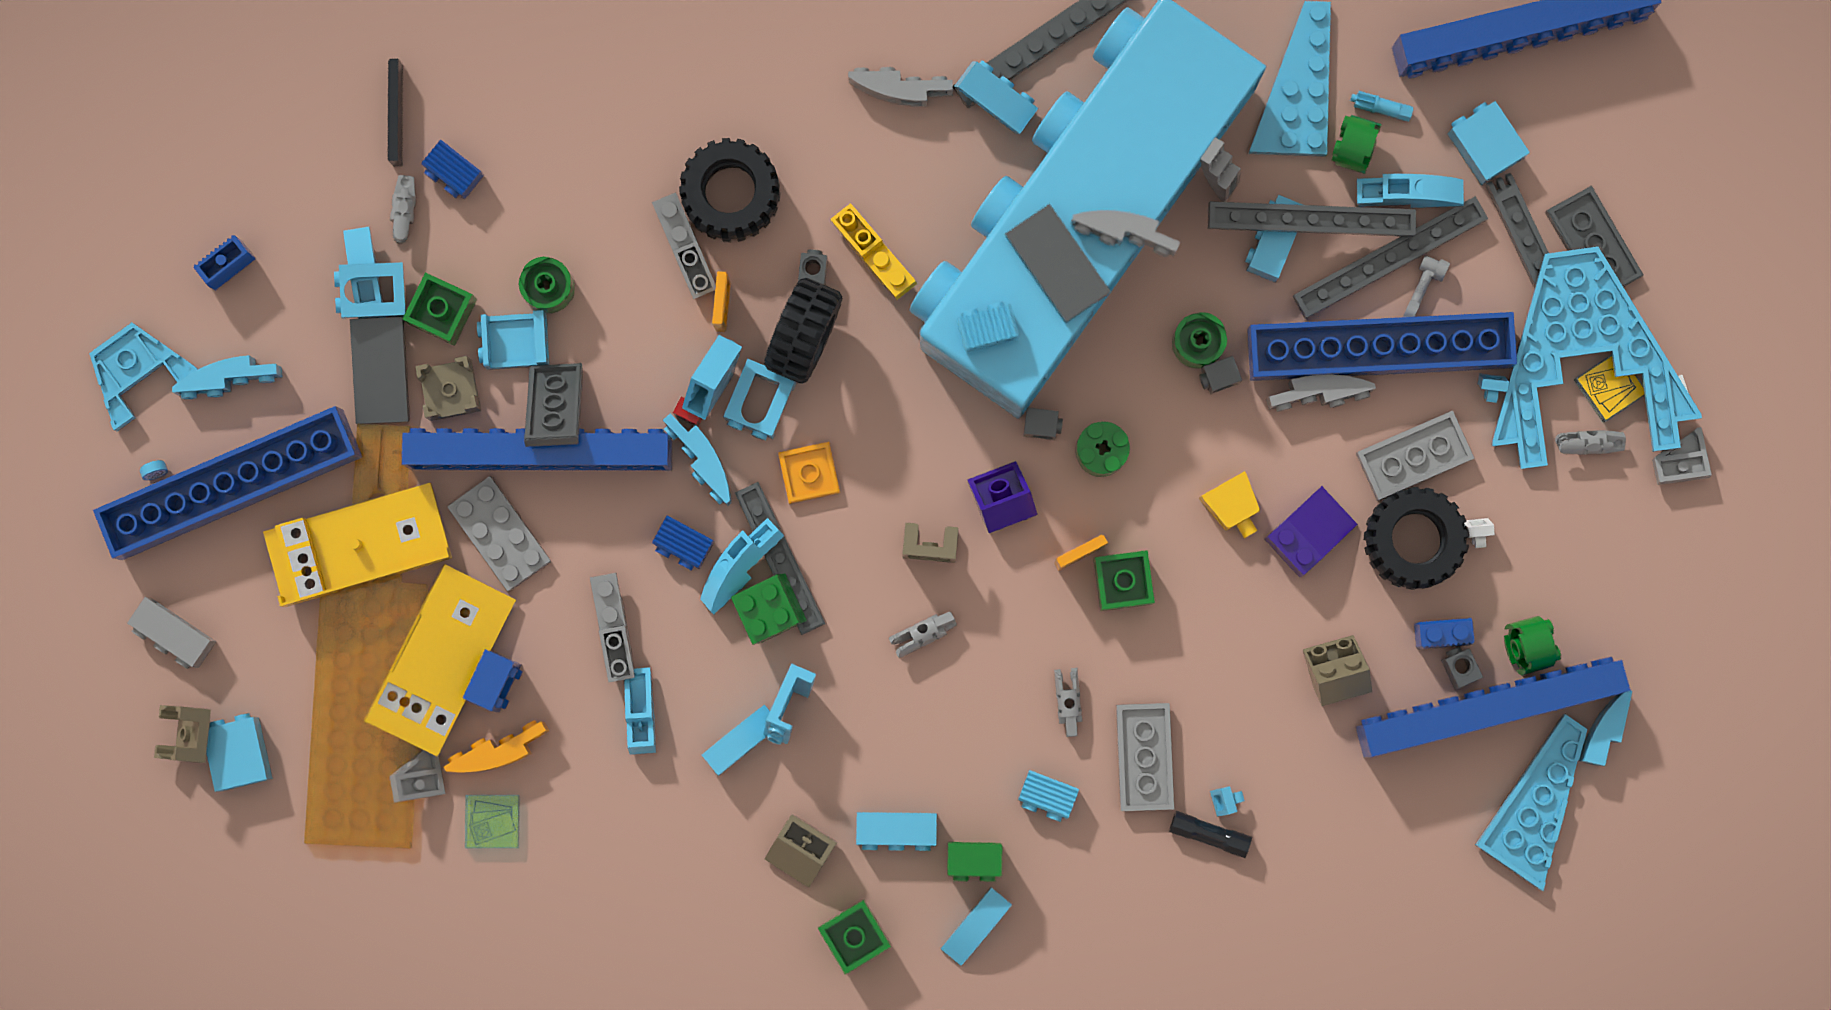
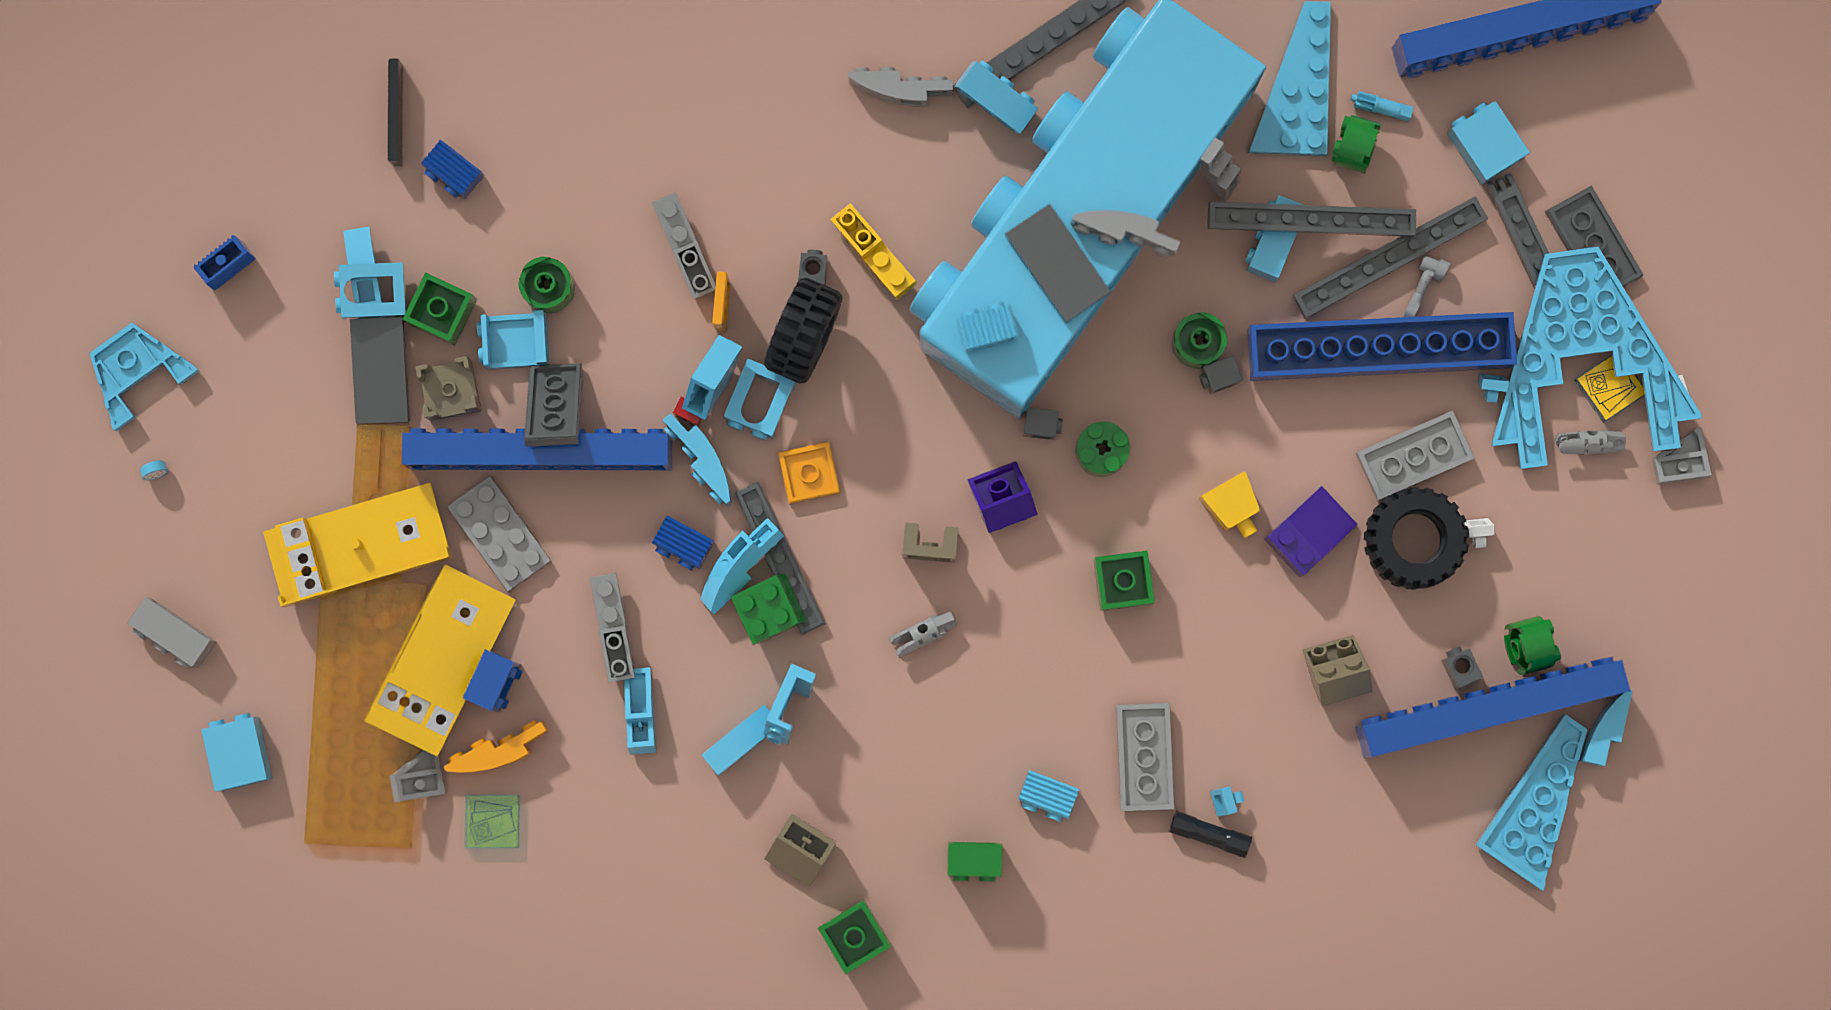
blue brick [93,406,362,560] -> none
dark tan panel [154,705,211,763] -> none
medium azure slope [172,355,282,399] -> none
light grey hinge [390,175,416,244] -> none
black tyre [679,138,780,242] -> none
medium azure brick [856,812,937,851] -> none
medium azure slope [941,887,1012,966] -> none
light orange tile [1054,535,1108,571] -> none
light grey hinge [1054,668,1082,737] -> none
light grey slope [1266,375,1376,412] -> none
medium azure slope [1357,174,1464,208] -> none
blue brick [1414,618,1474,650] -> none

